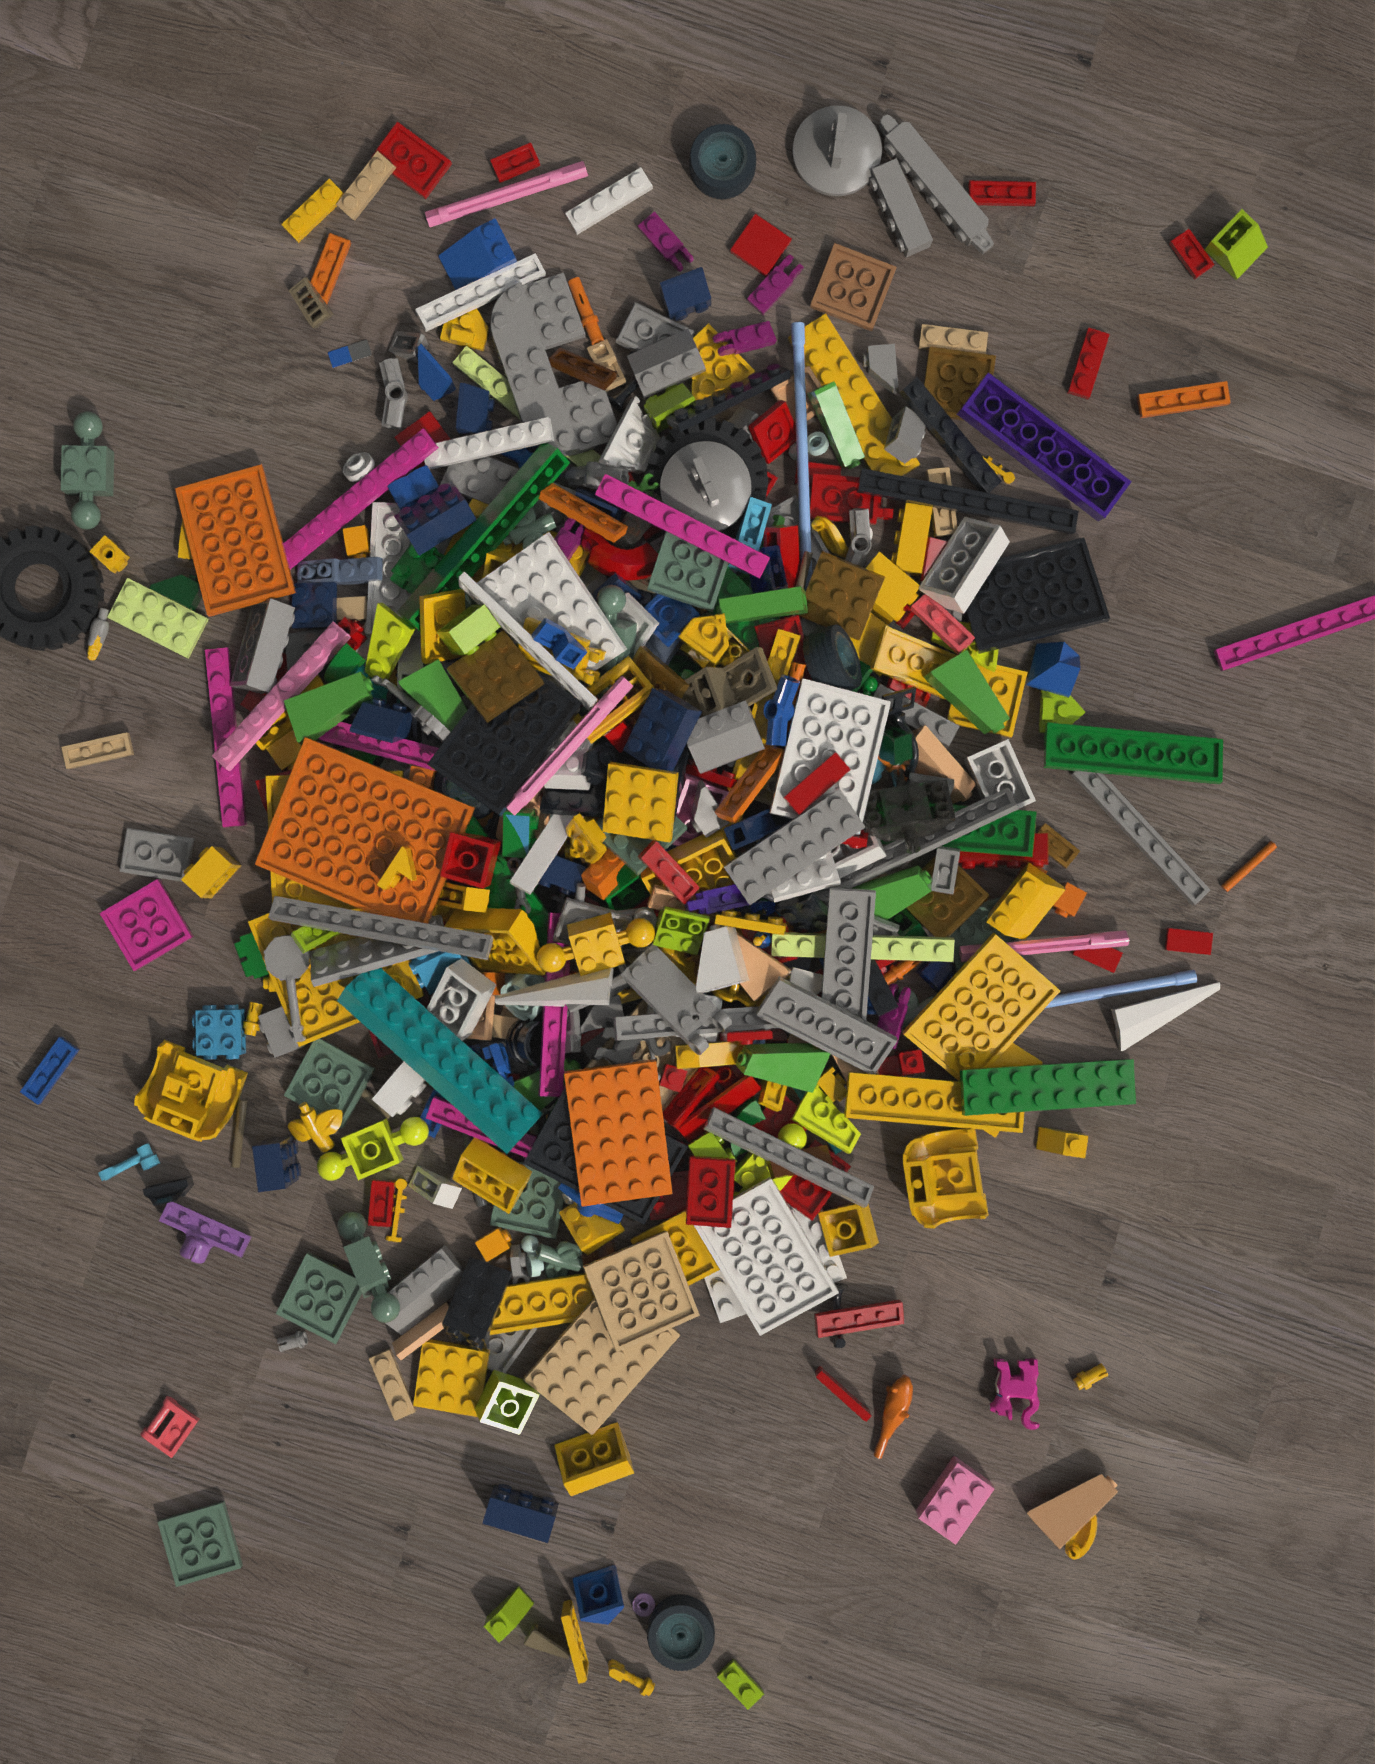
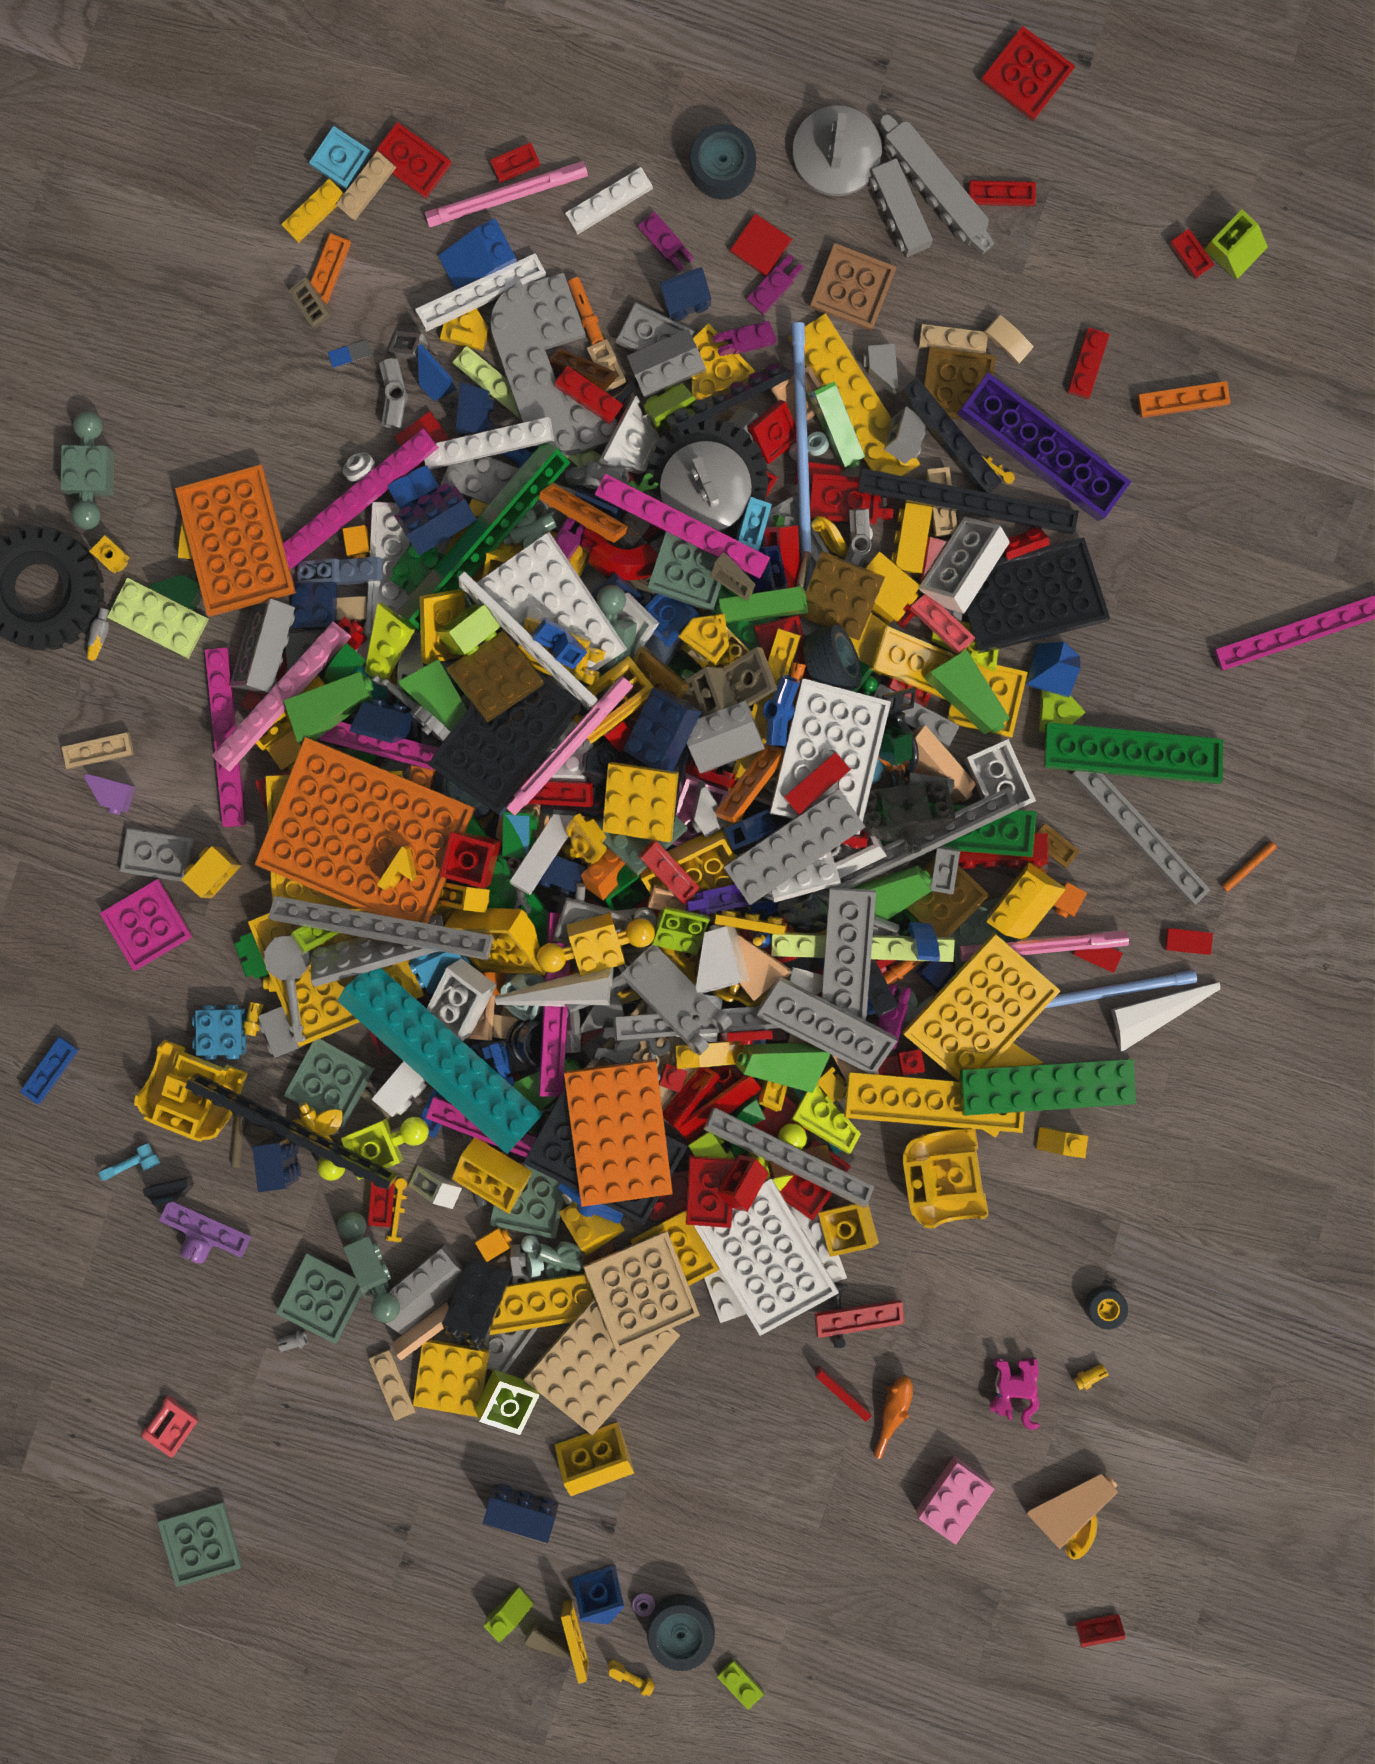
none -> medium lavender slope [85,774,135,815]
none -> black plate [185,1073,398,1190]
none -> medium azure plate [309,126,372,190]
none -> red plate [528,780,593,807]
none -> red plate [554,366,623,425]
none -> dark tan slope [710,552,756,601]
none -> red brick [717,1155,769,1212]
none -> blue slope [908,922,940,962]
none -> red plate [981,26,1076,122]
none -> tan slope [984,315,1034,364]
none -> red plate [1003,528,1050,560]
none -> red plate [1075,1614,1126,1648]
none -> black wheel [1084,1286,1128,1330]

